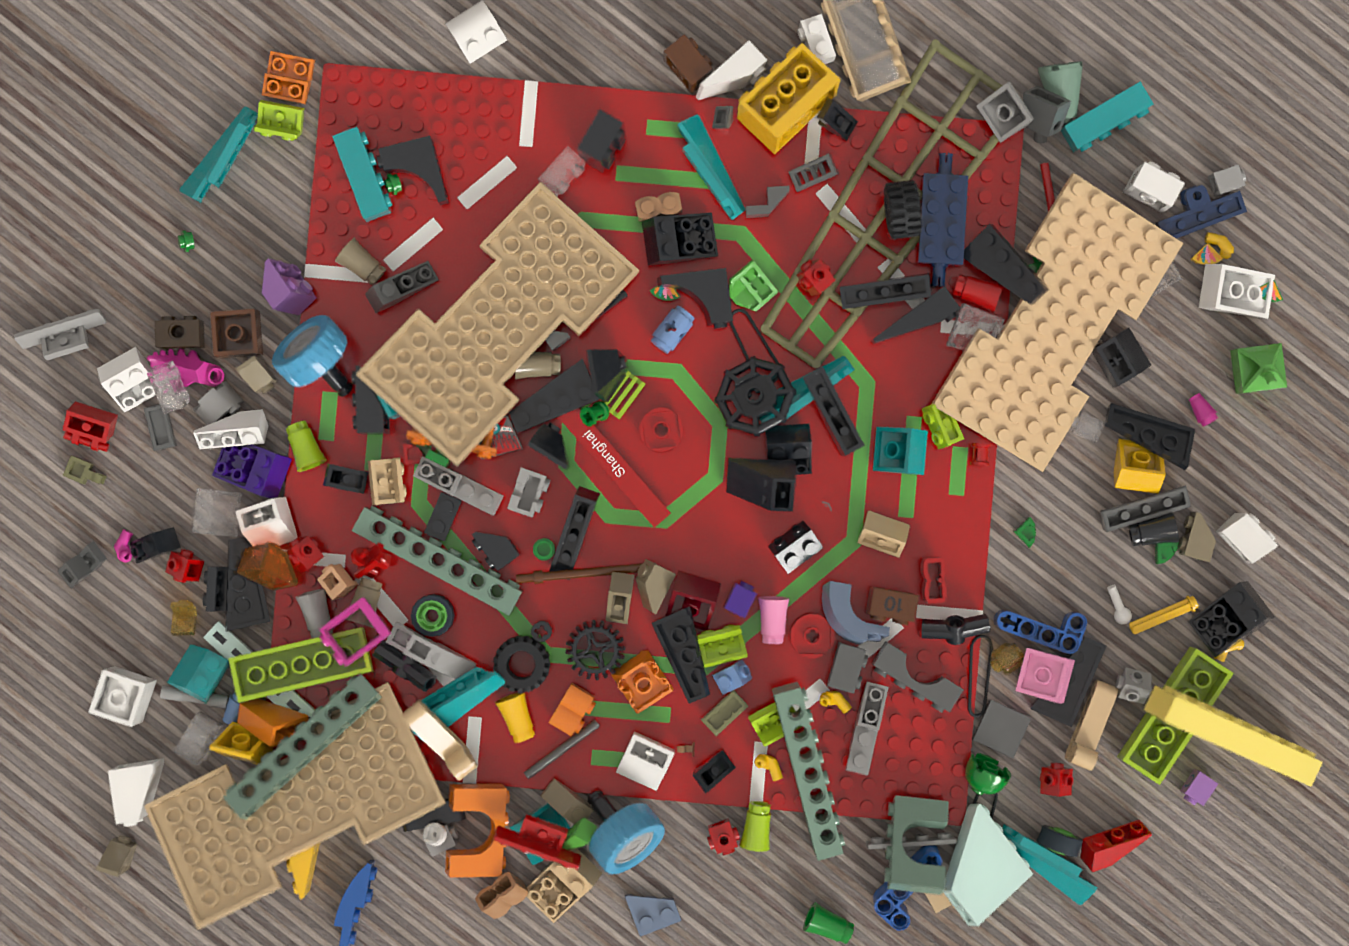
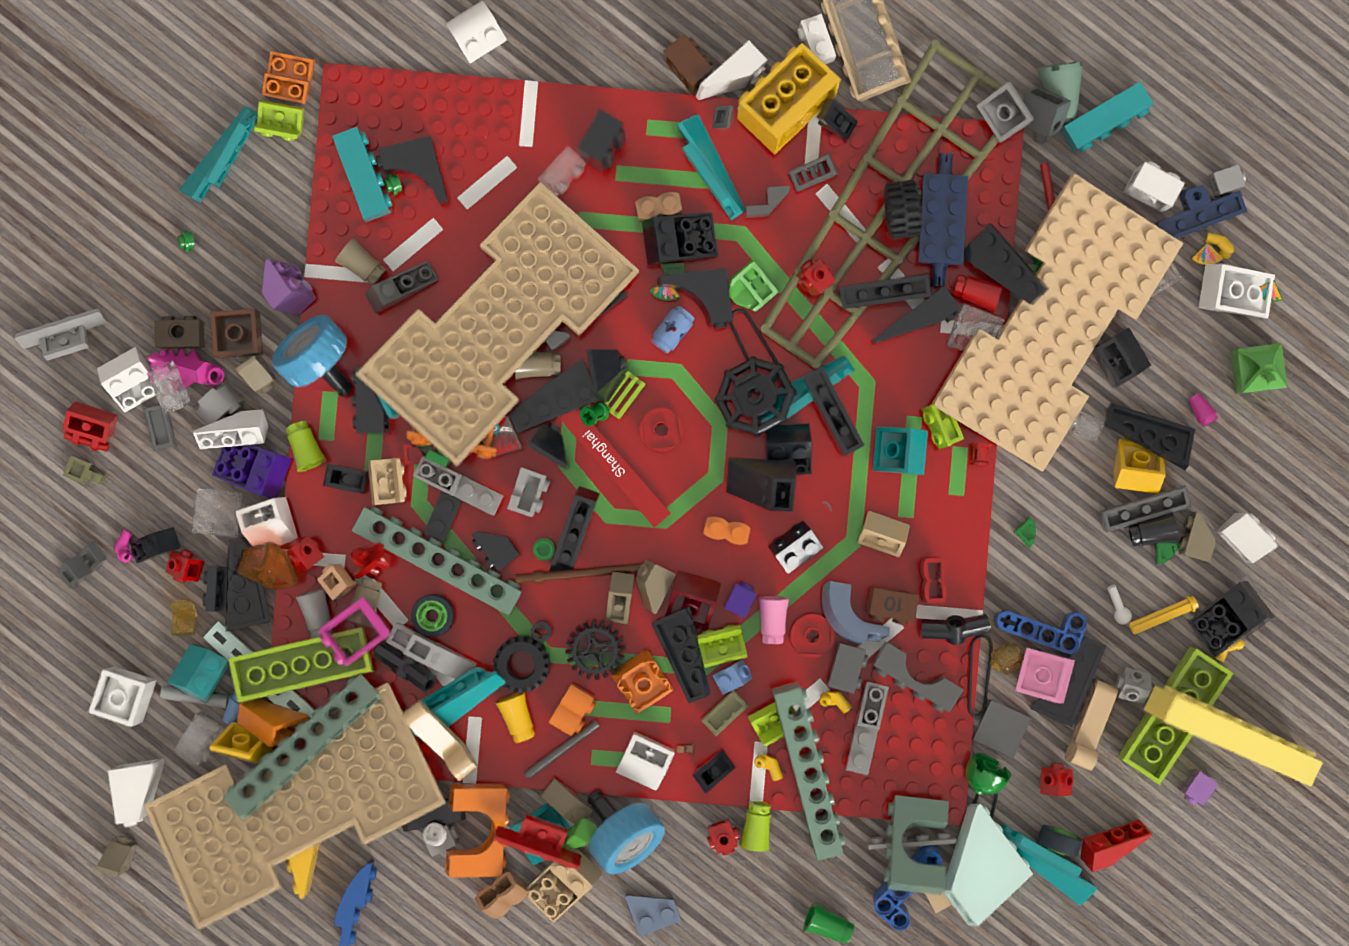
none -> green tile [662,263,684,275]
none -> orange brick [703,517,751,545]

